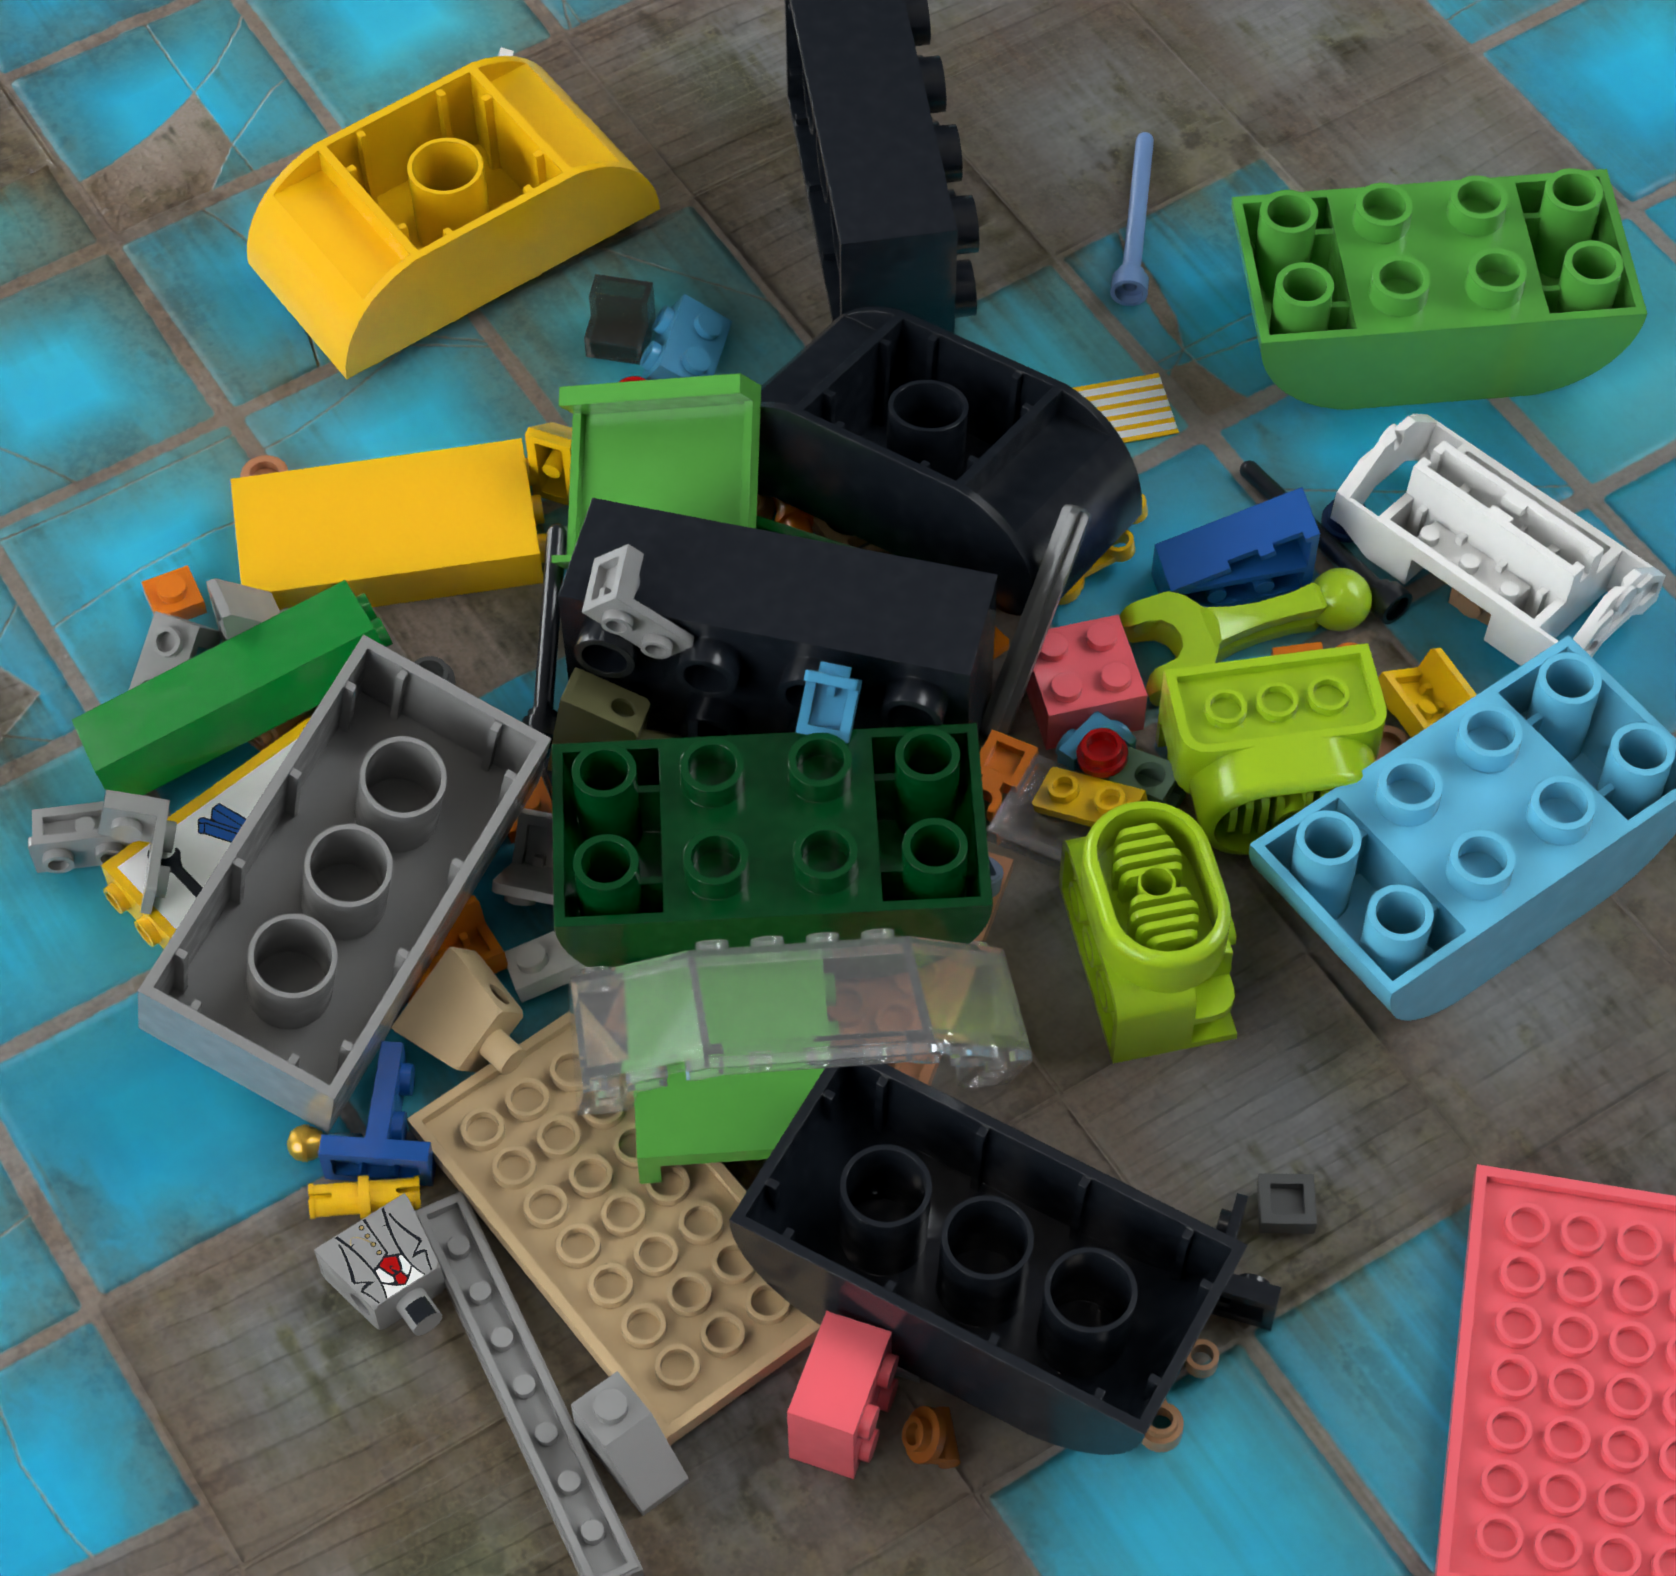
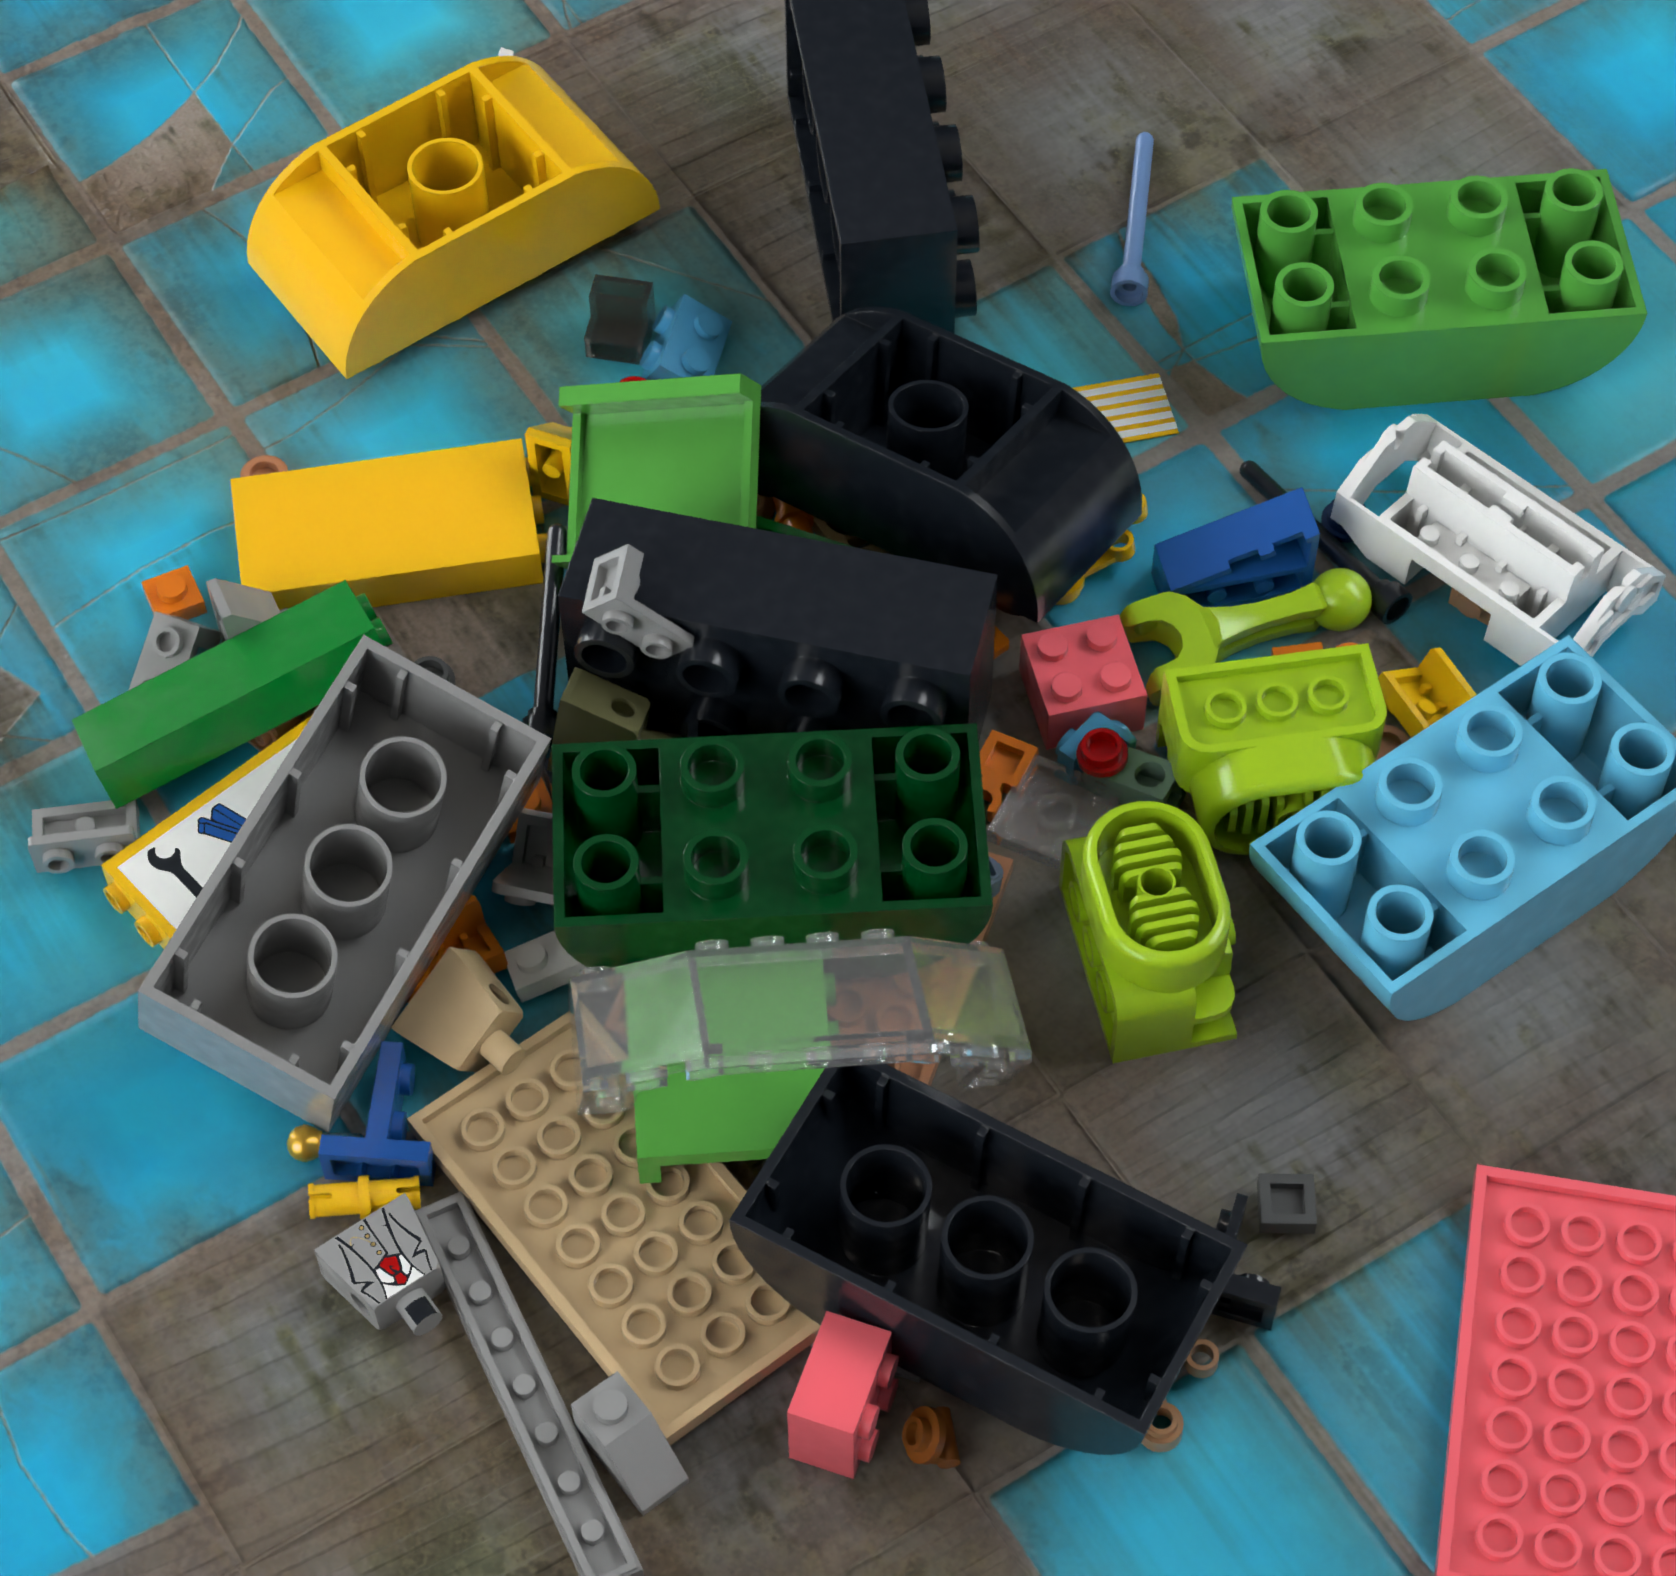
light grey bracket [98,789,177,915] -> none
dark azure bracket [795,661,862,743] -> none
dark grey axle [981,504,1091,737] -> none
yellow bracket [1032,767,1148,827] -> none

